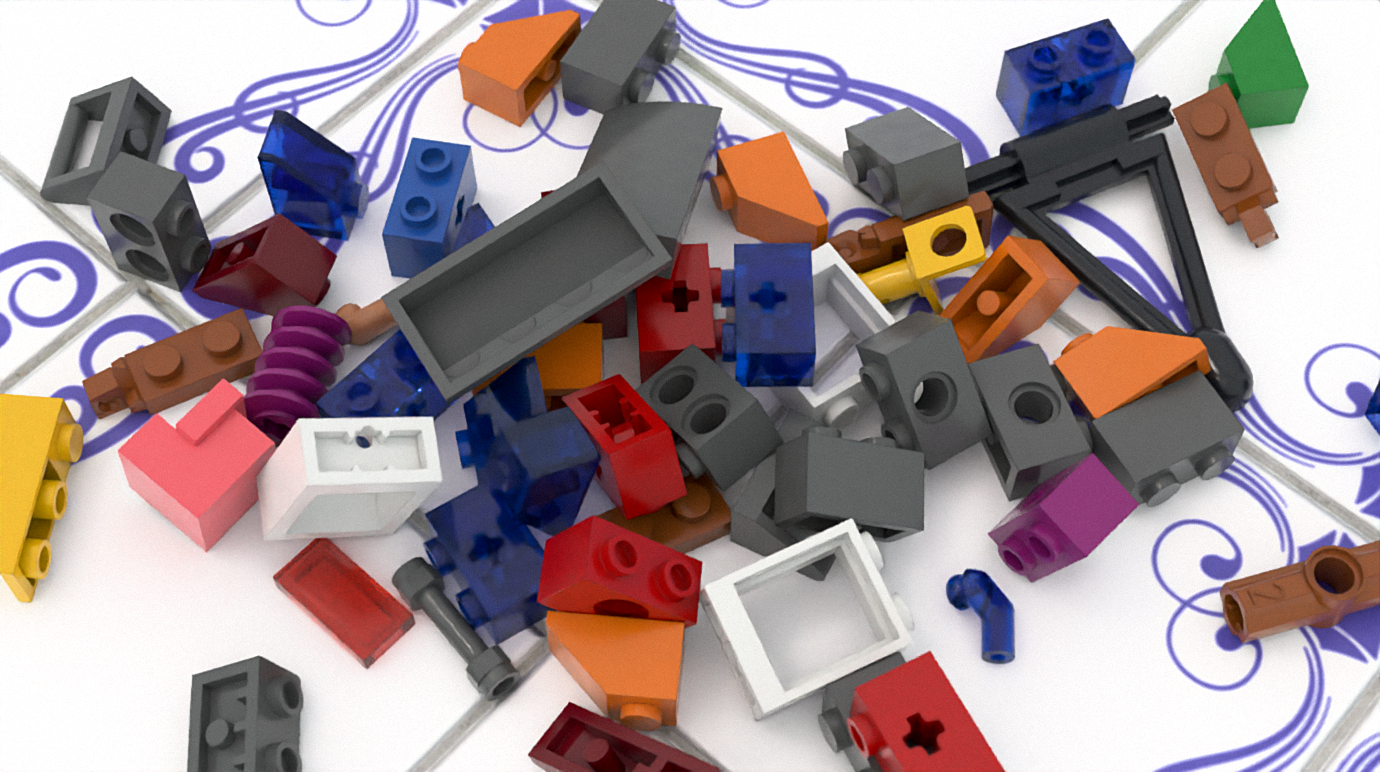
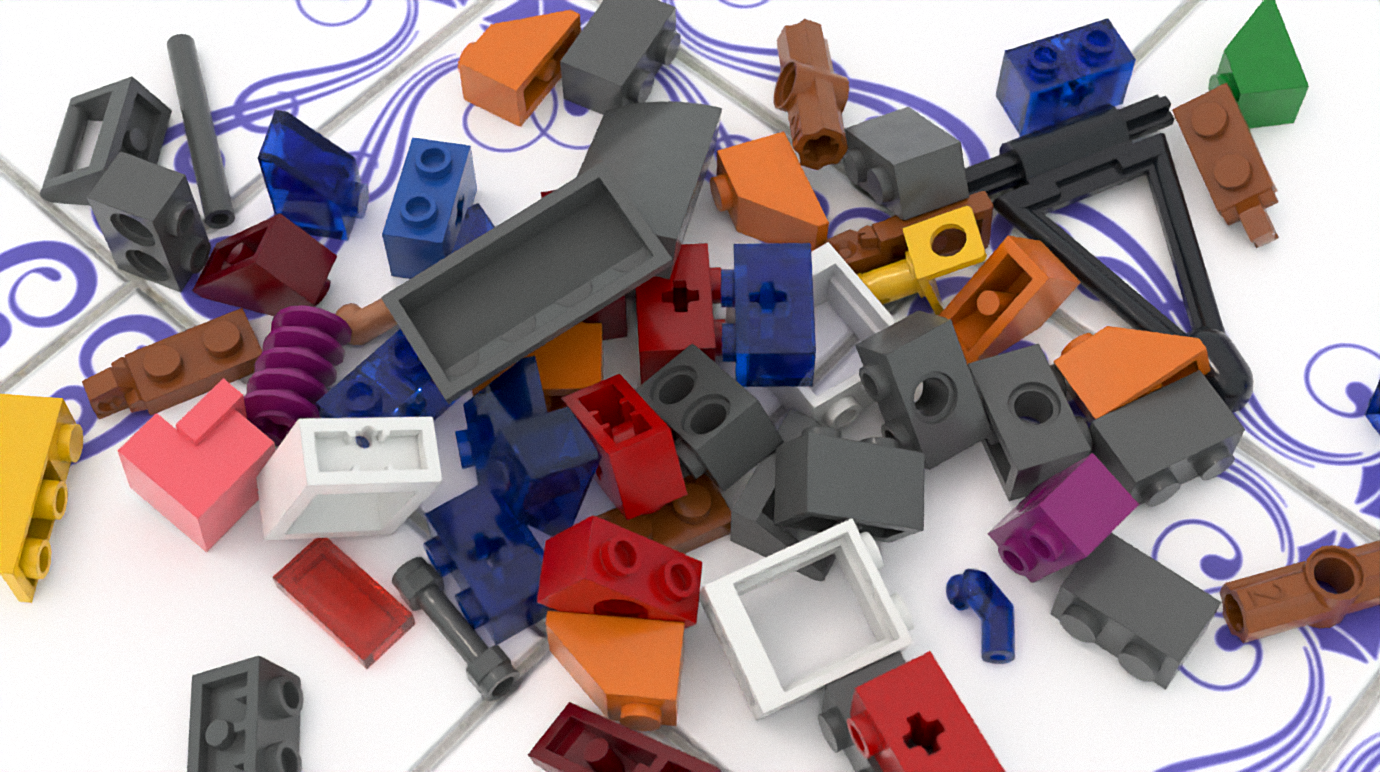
none -> dark grey piece [166,34,235,229]
none -> dark orange piece [773,19,849,170]
none -> dark grey brick [1050,532,1222,690]

